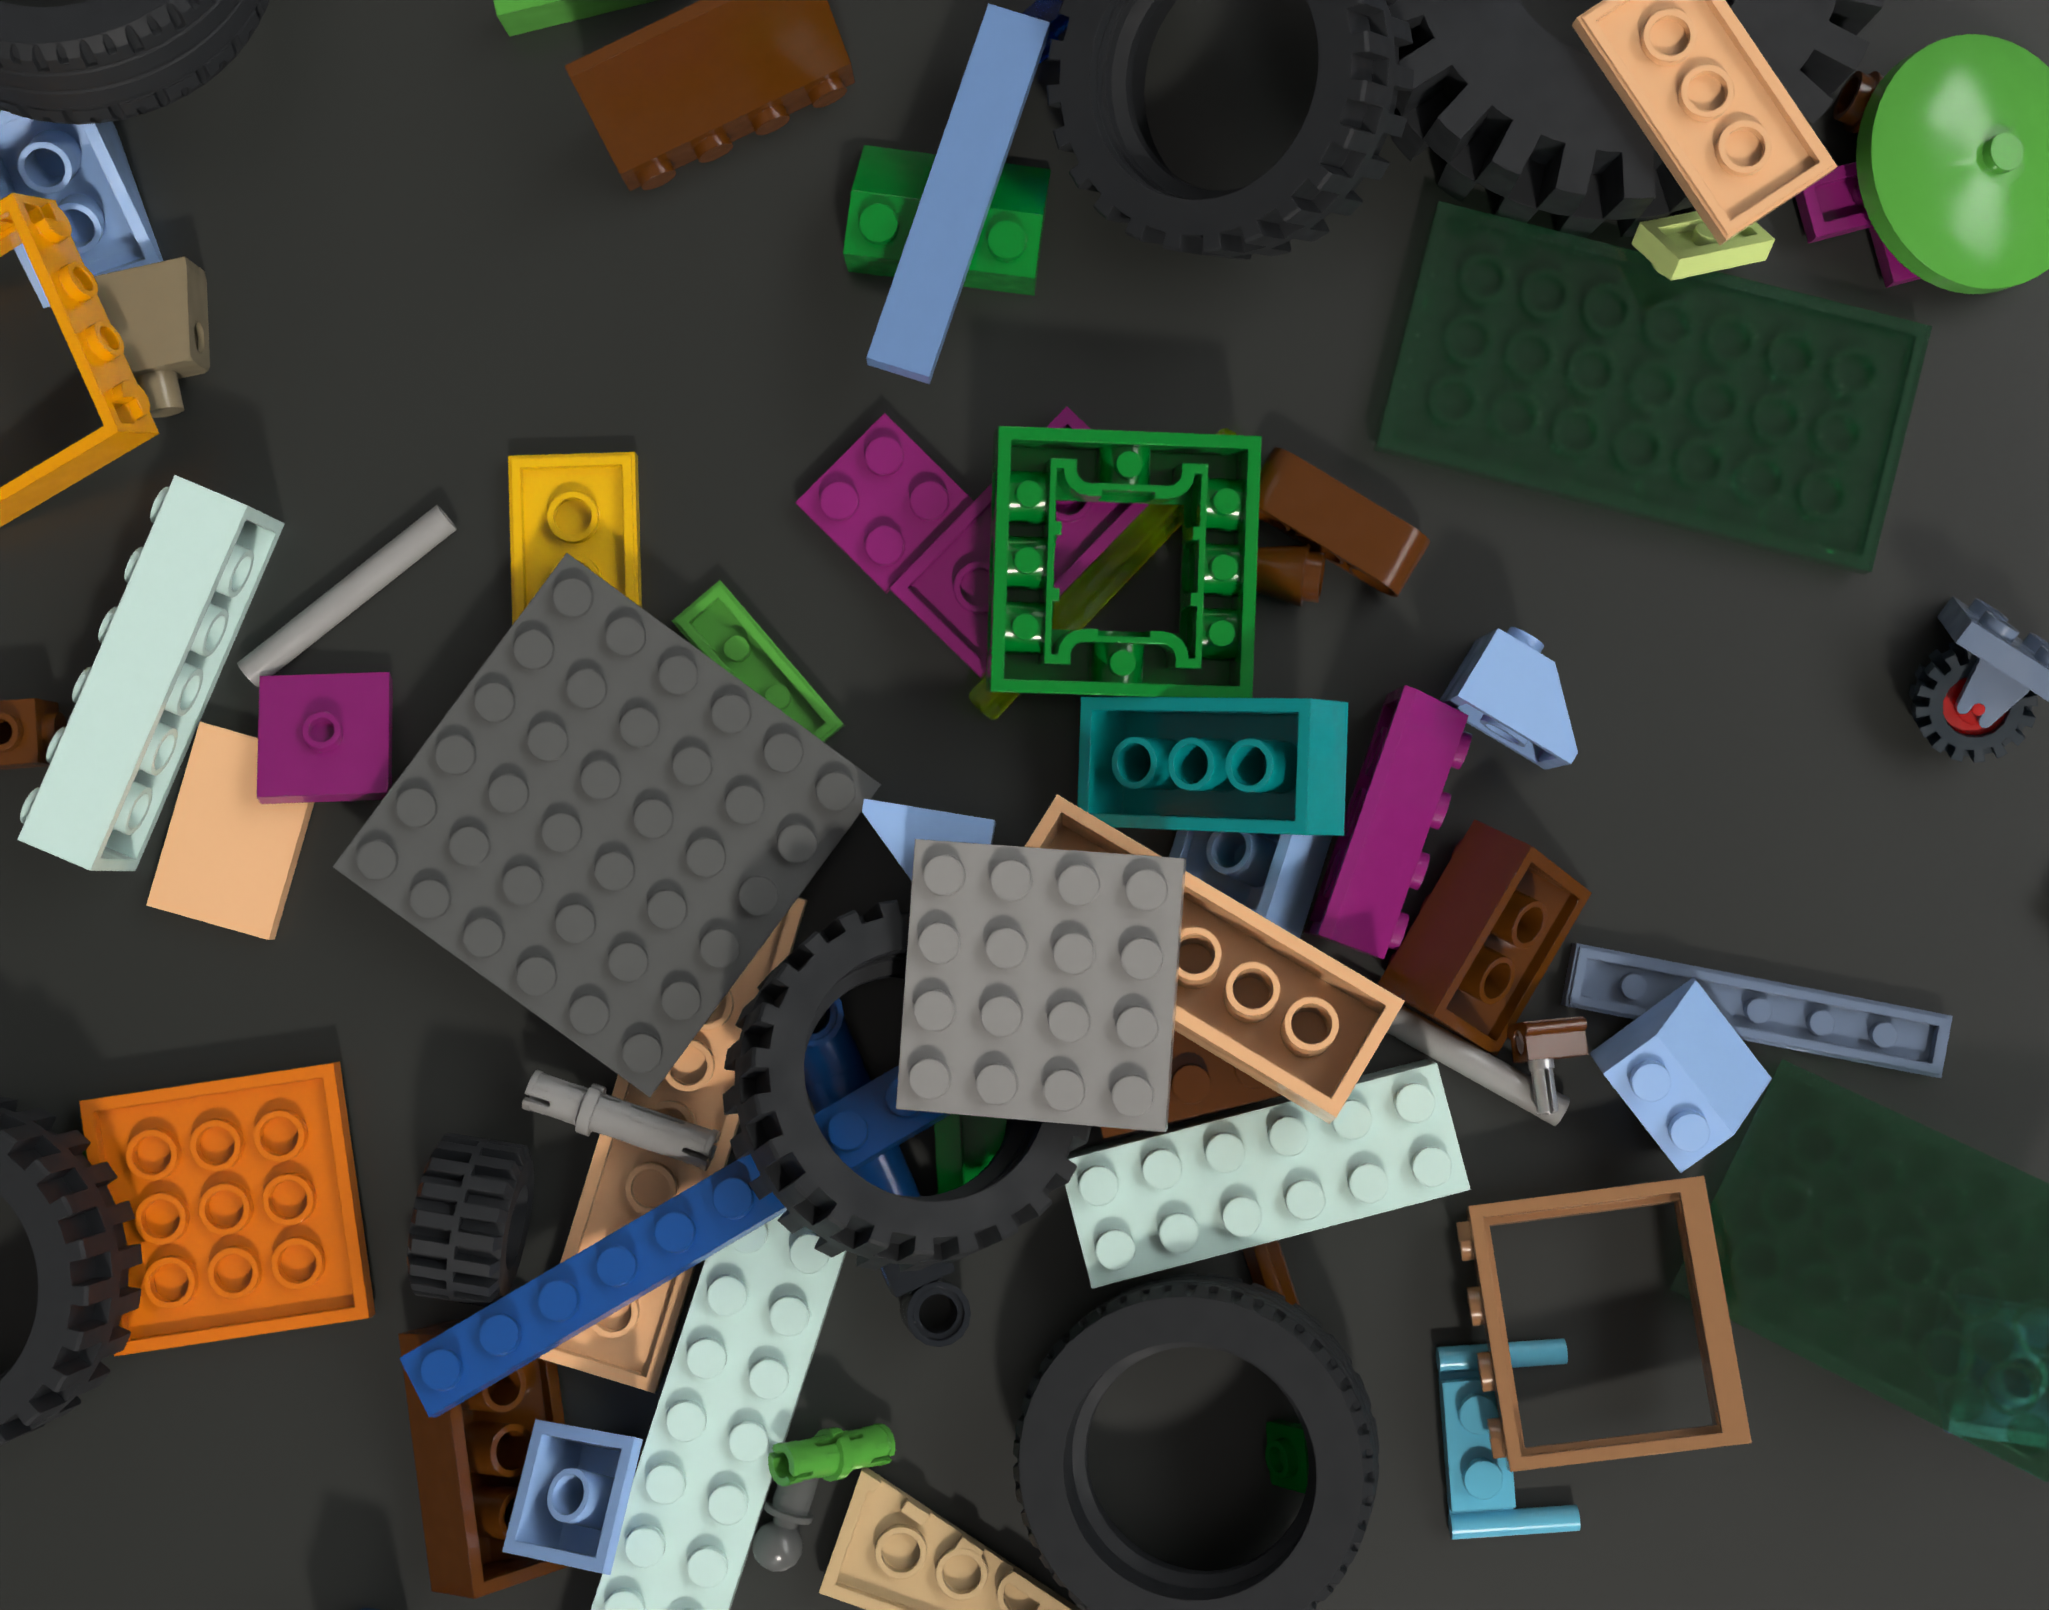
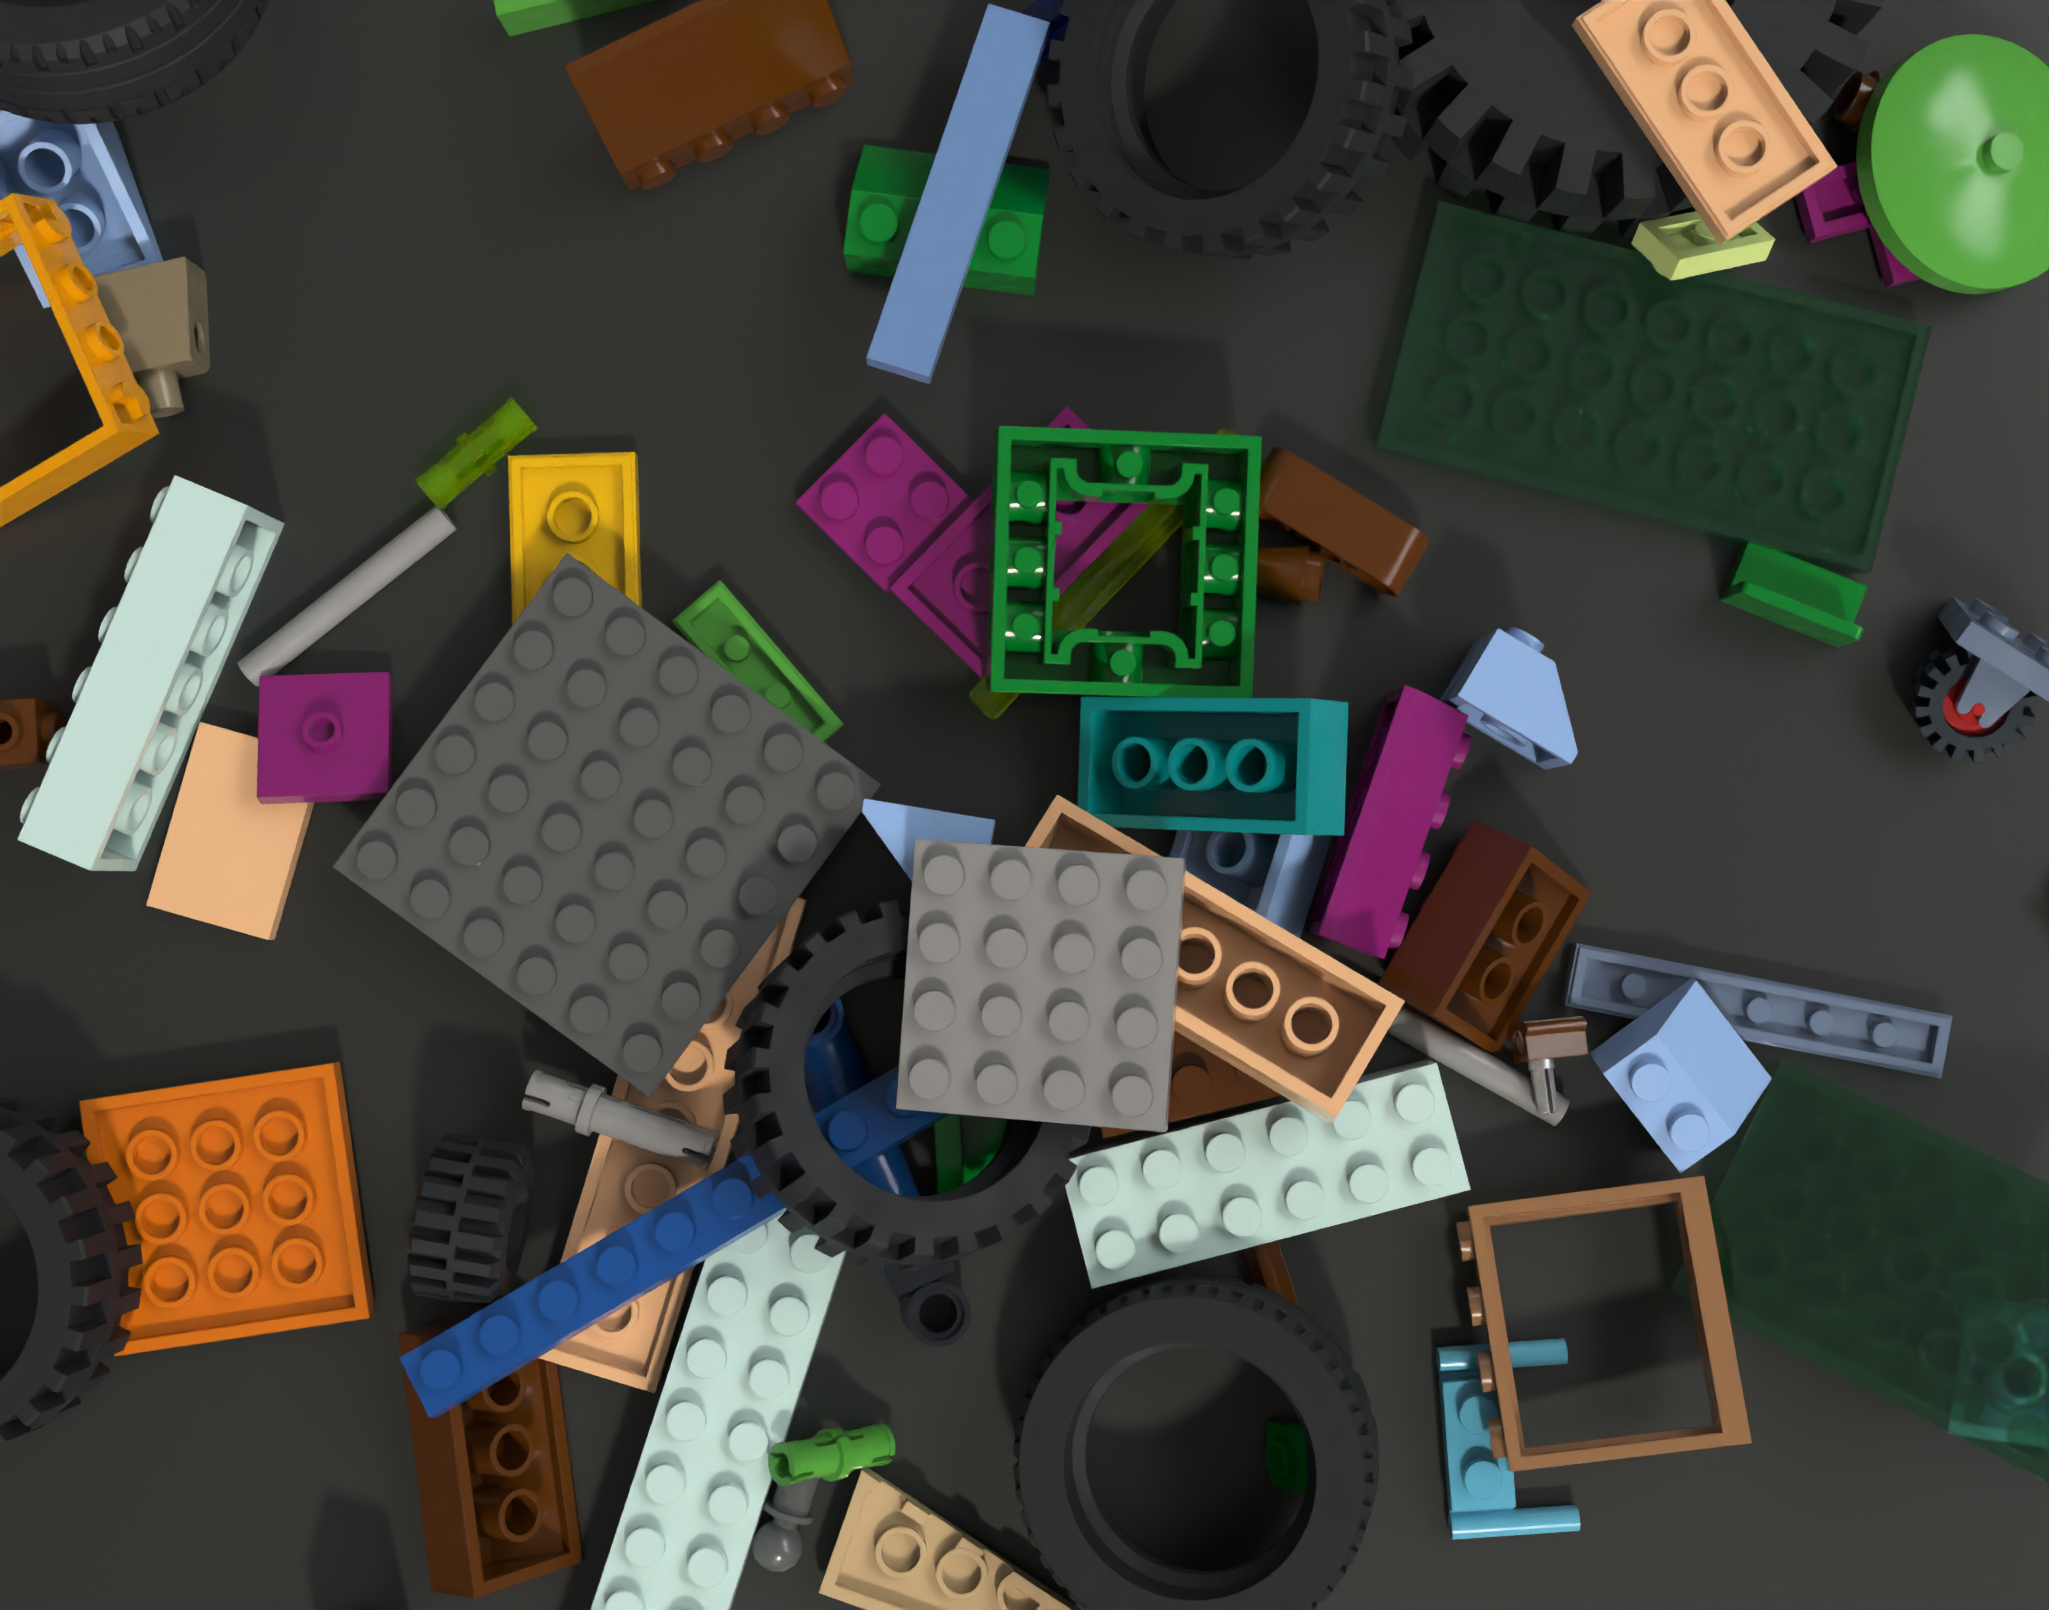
light blue slope [502,1419,643,1575] -> none
none -> clear neon green pin [415,397,538,511]
none -> green panel [1720,539,1868,647]

